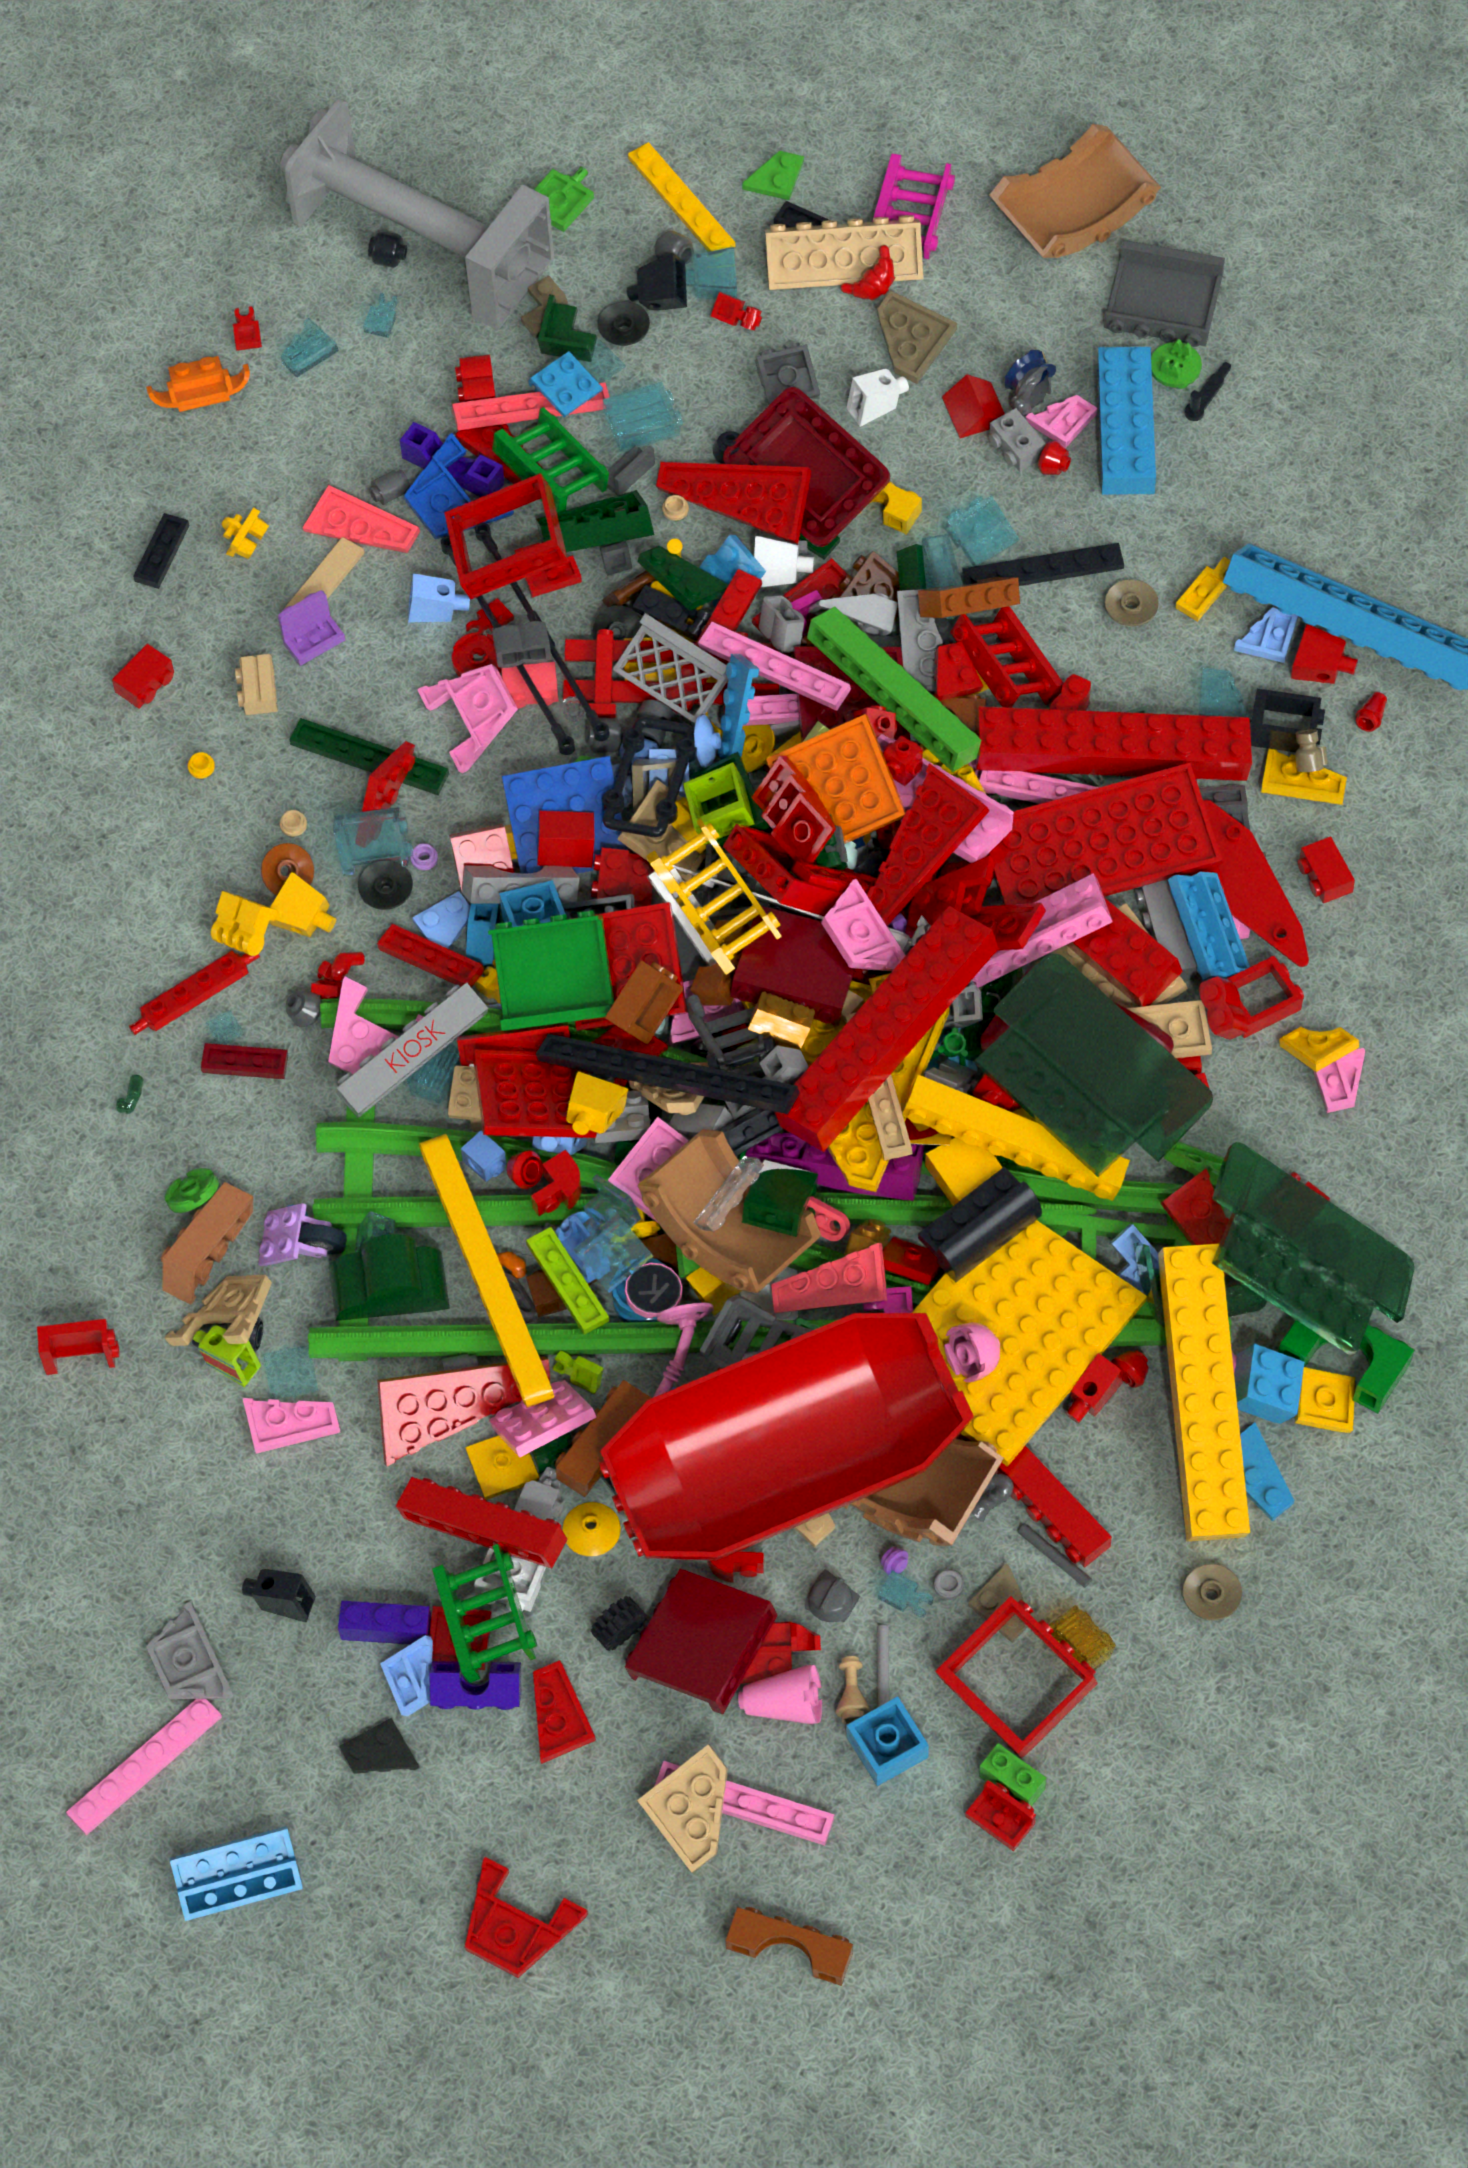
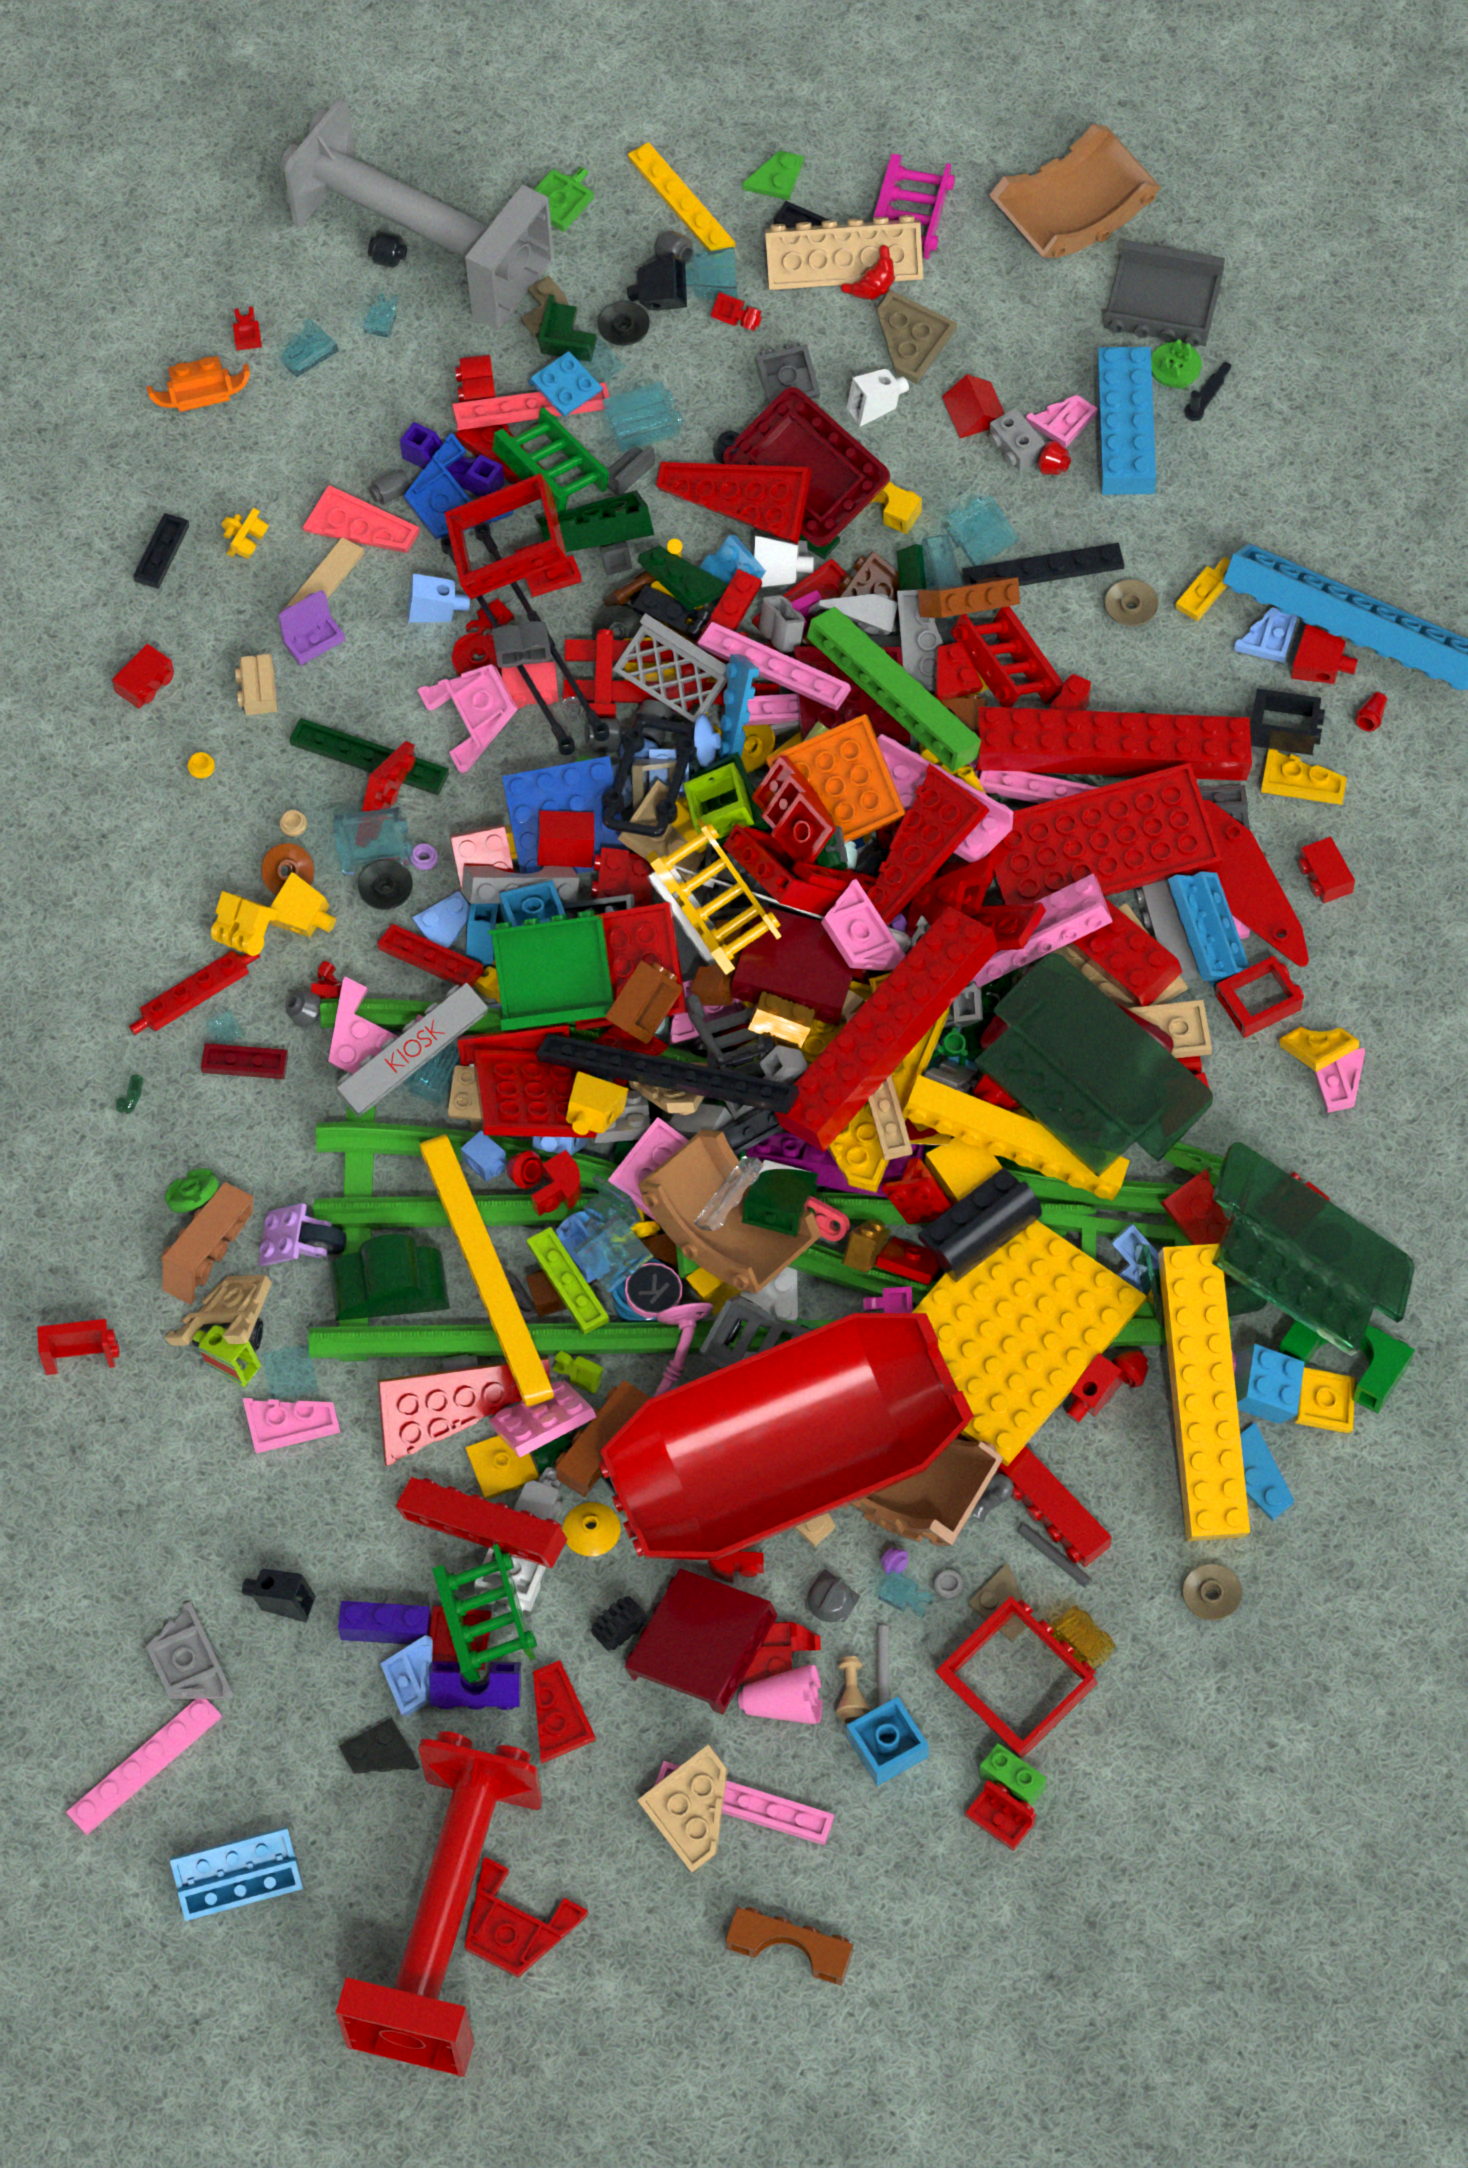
red arm [330,952,365,981] -> none
clear light blue brick [355,1211,395,1252] -> none
orange arm [497,1251,527,1279] -> none
tan plate [662,495,689,521] -> none
coral wing [771,1243,887,1313] -> none
red brick [854,706,897,739] -> none
red brick [883,736,923,786] -> none
bright pink cylinder [945,1322,1000,1382] -> none
piece [1005,350,1056,416] -> none
clear light blue wing [1199,668,1252,725] -> none
red brick [1199,976,1248,1040] -> none
dark tan piece [1295,729,1328,772] -> none
none -> red piece [335,1731,543,2077]
none -> red bracket [882,1158,952,1224]

